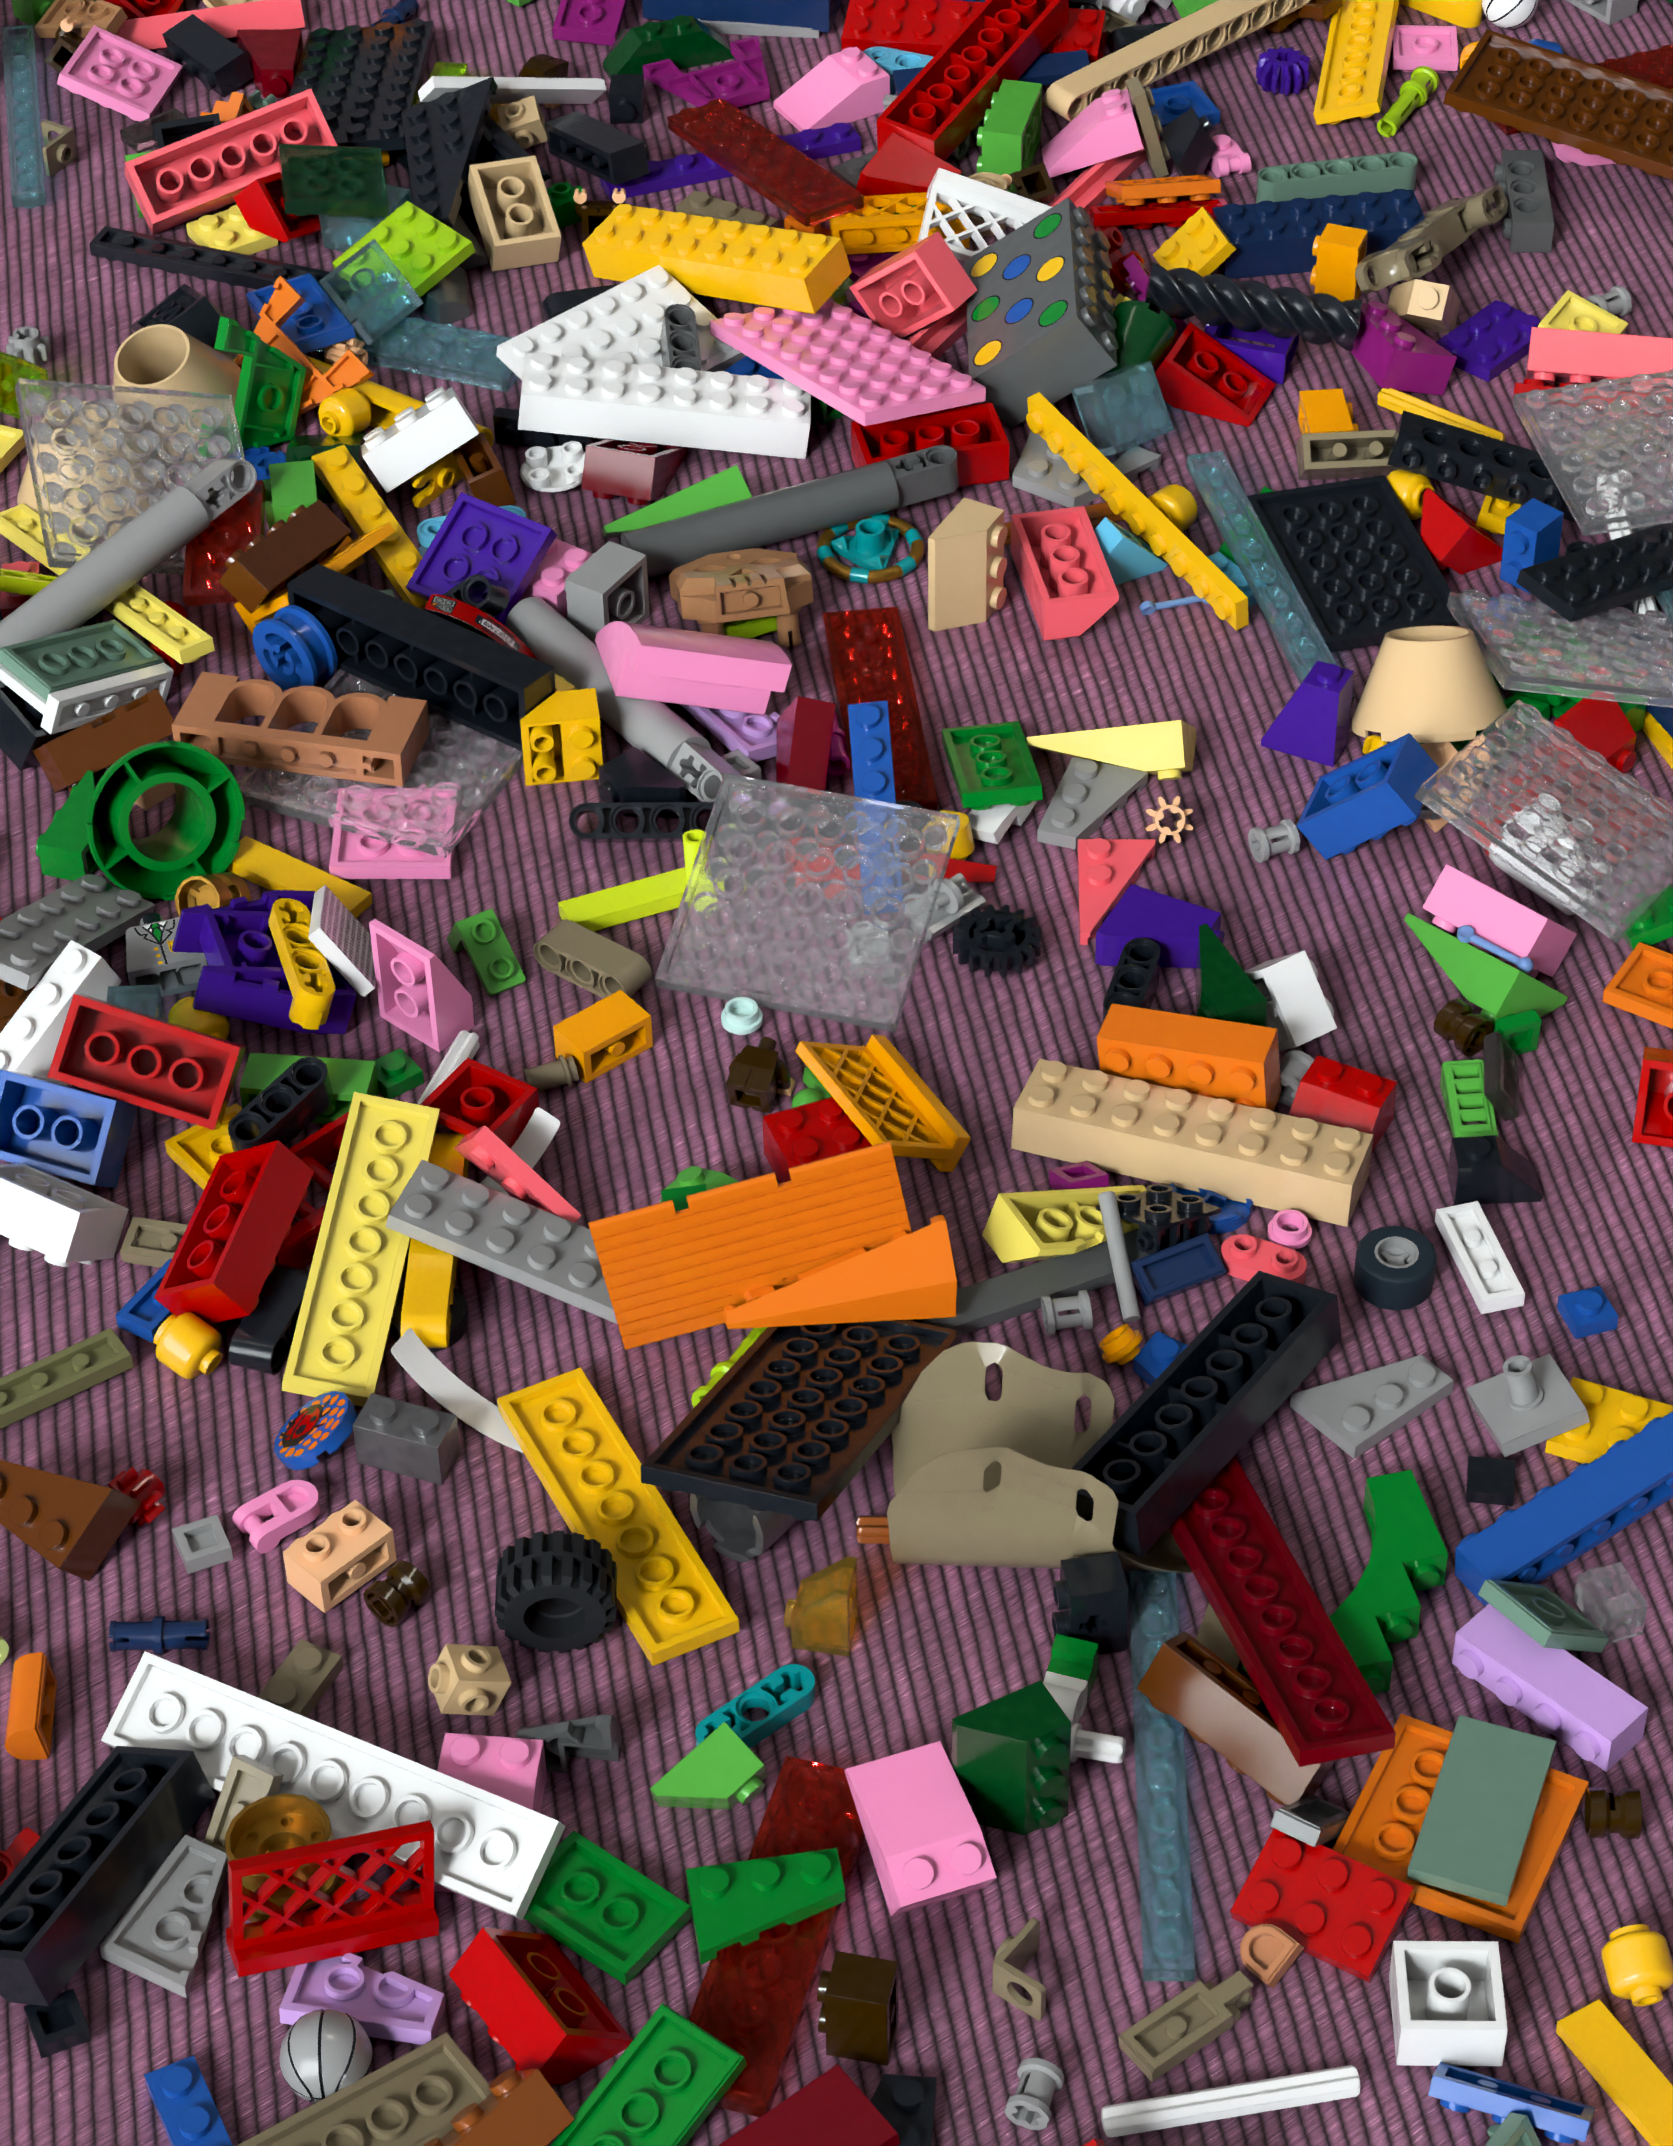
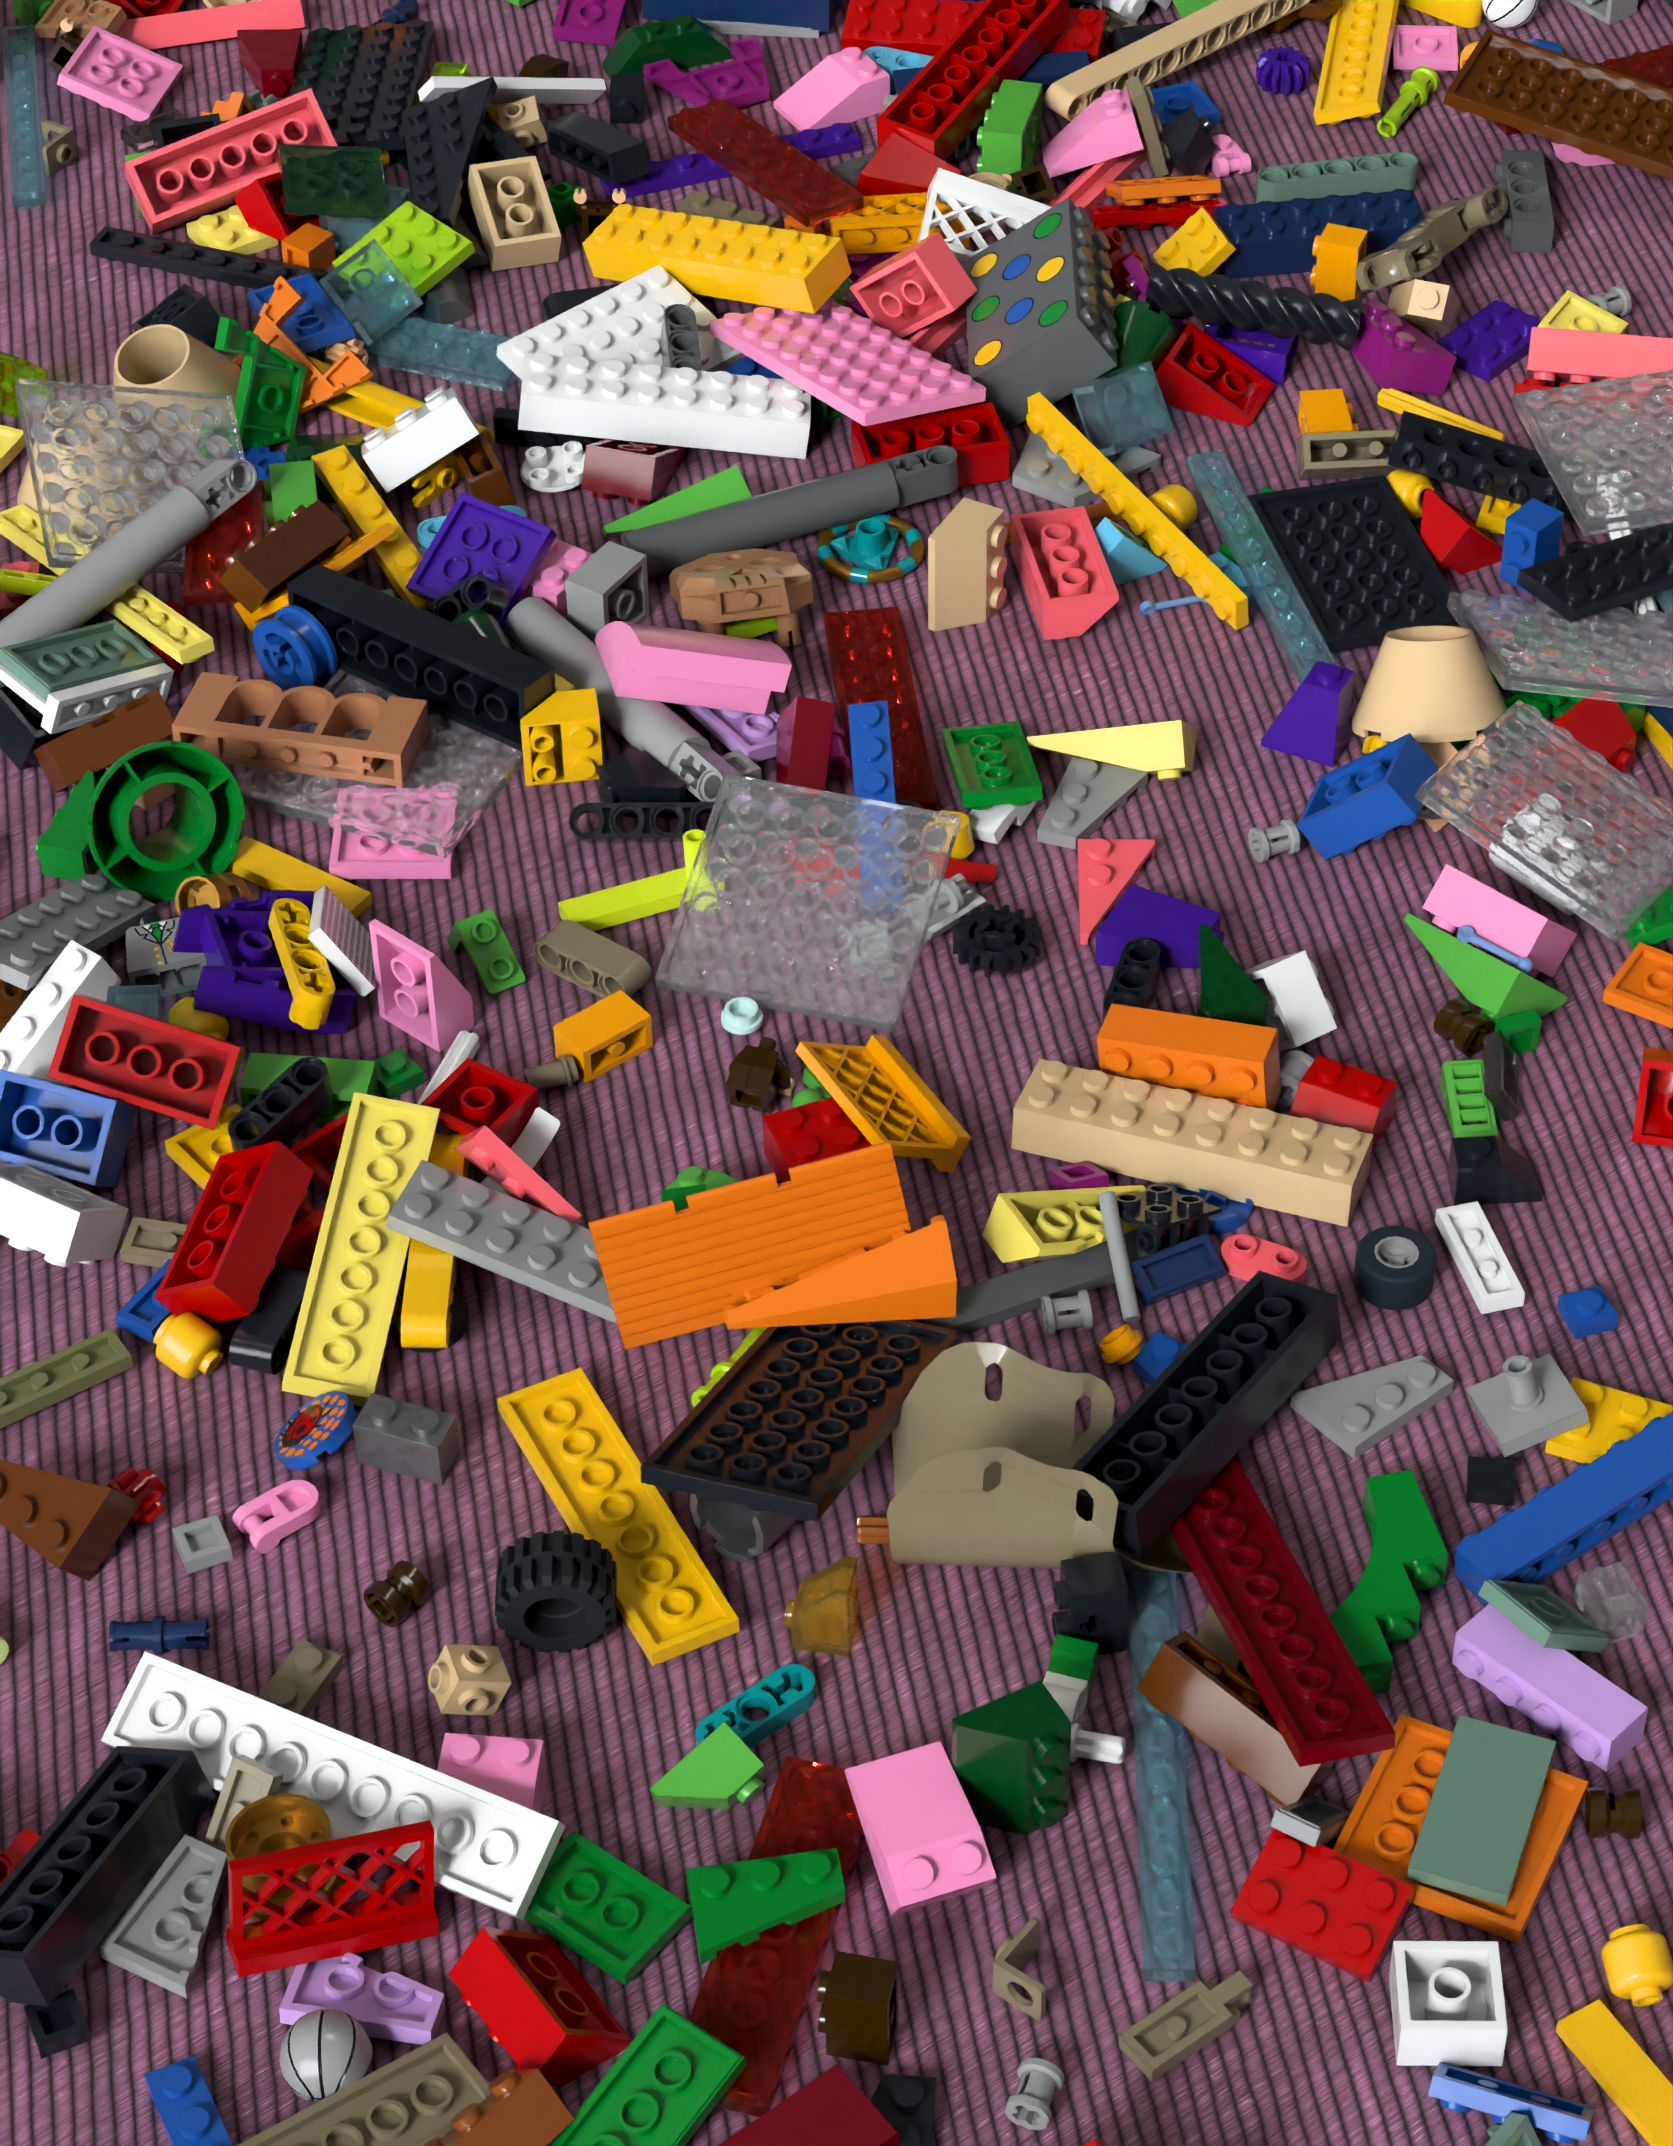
light grey gear [5,326,51,370] -> none
orange brick [5,1652,57,1760] -> none
black brick [162,14,254,97] -> none
light nougat brick [283,1500,397,1613] -> none
yellow head [318,388,372,436] -> none
white sticker [391,1328,523,1453] -> none
sticker [425,594,538,660] -> none
dark grey slope [516,1714,622,1773] -> none
white axle [1101,2065,1361,2138] -> none
light nougat gear [1145,796,1193,844] -> none
nougat tile [1240,1924,1304,1989] -> none
bright pink plate [1267,1209,1312,1250] -> none
none -> orange panel [281,223,336,271]

